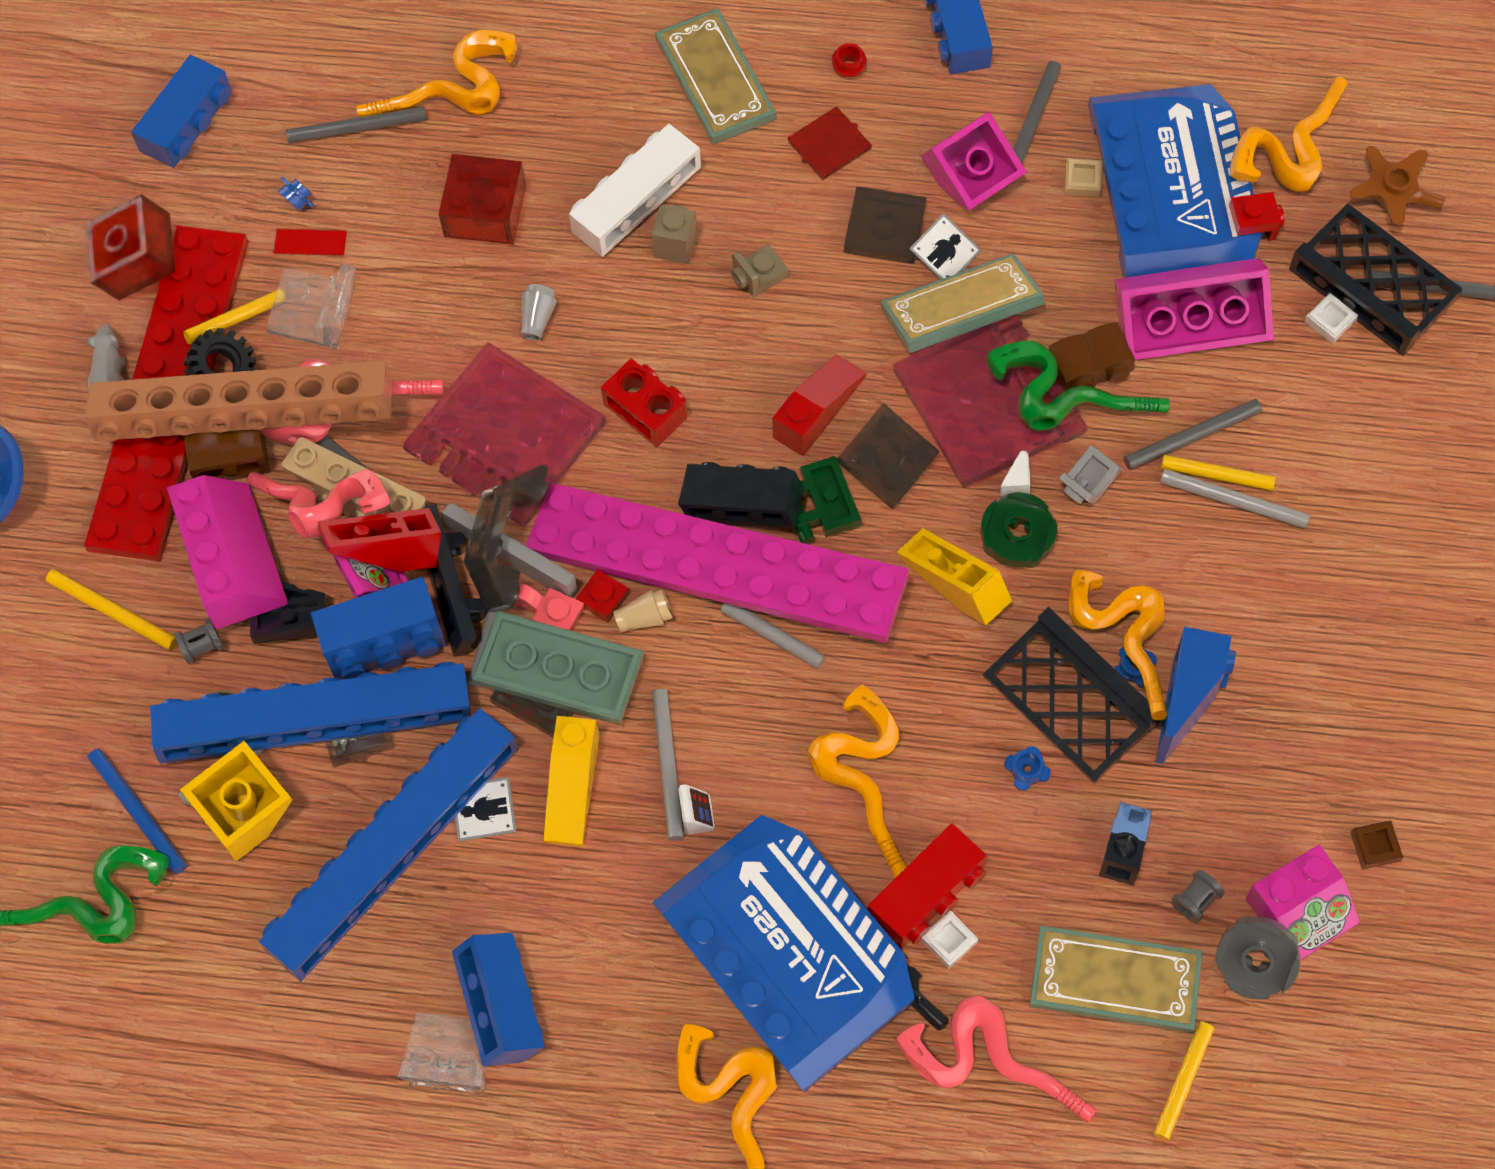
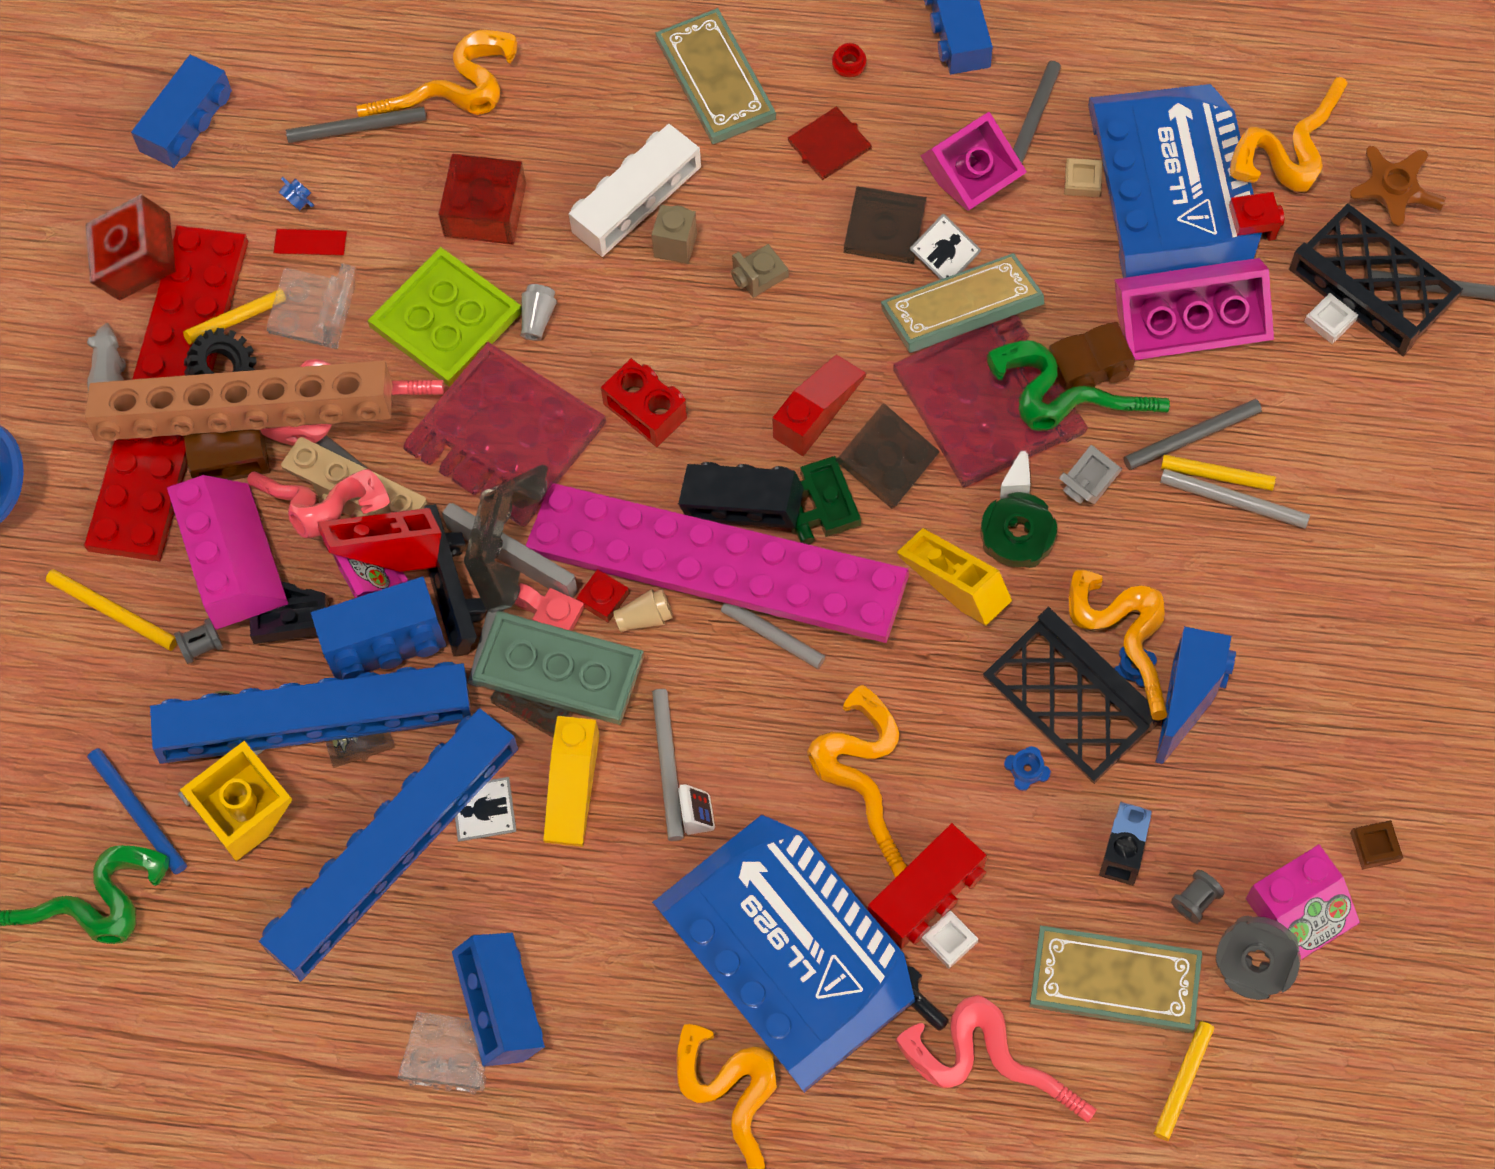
none -> lime plate [367,247,522,387]

